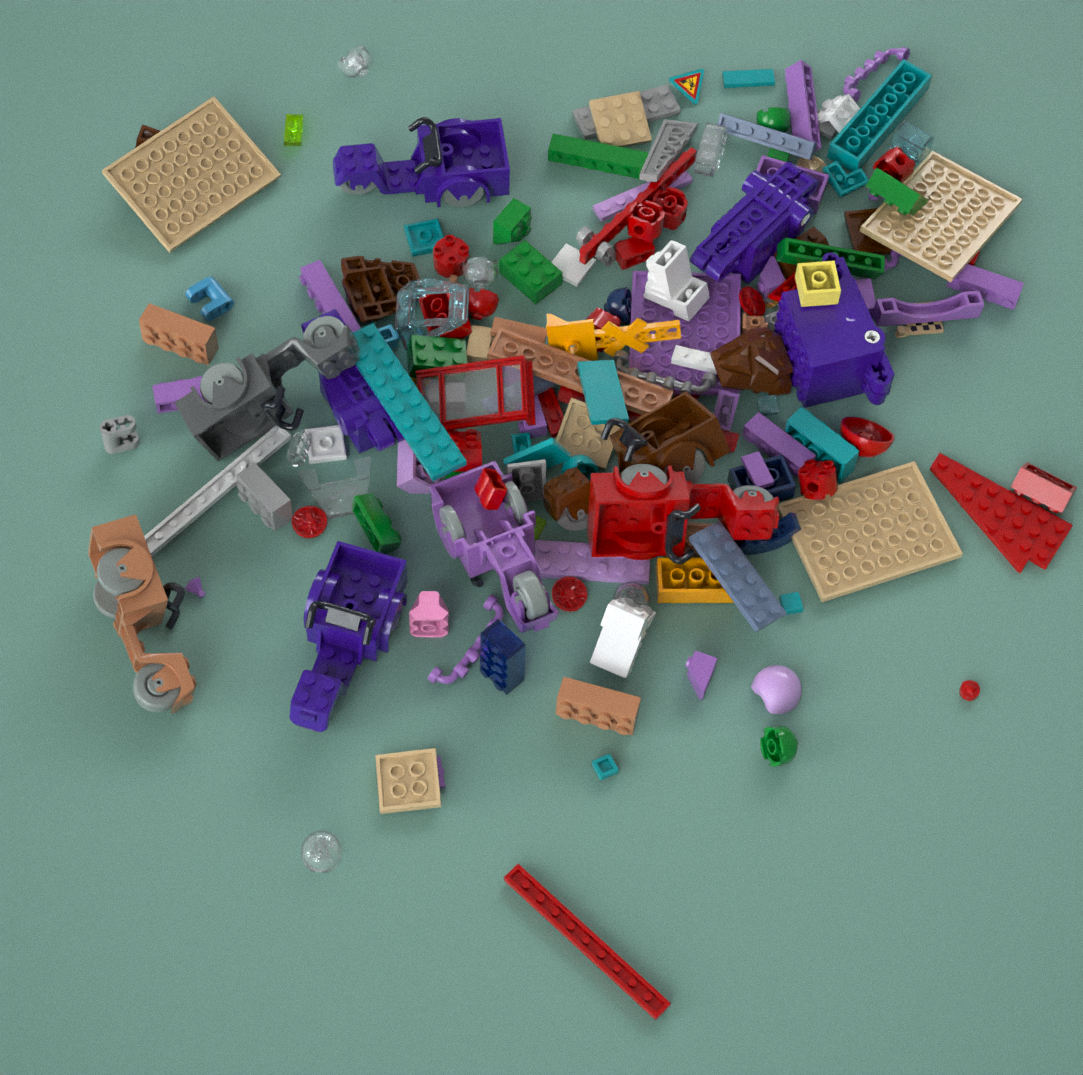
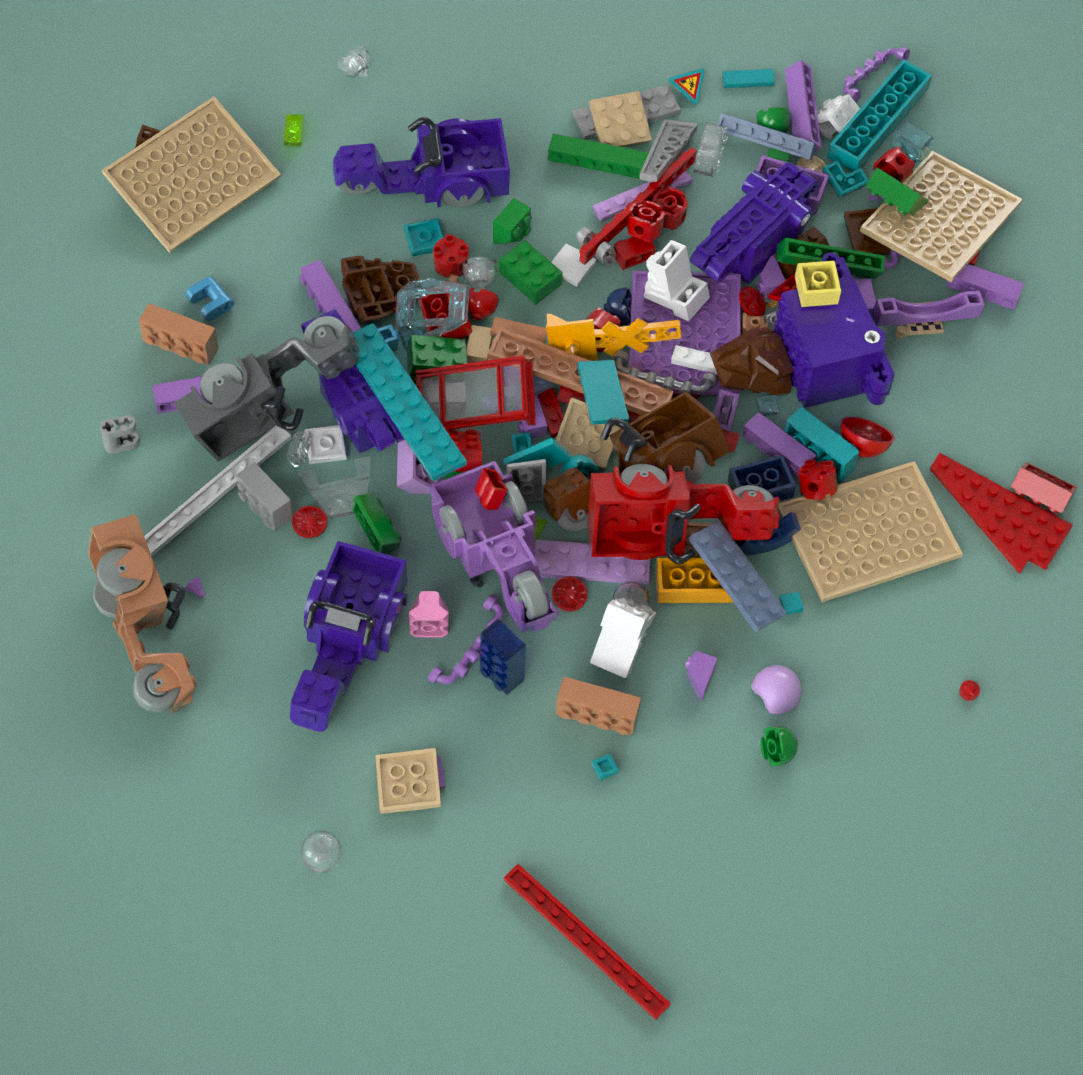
medium lavender tile [741,451,774,488] -> none

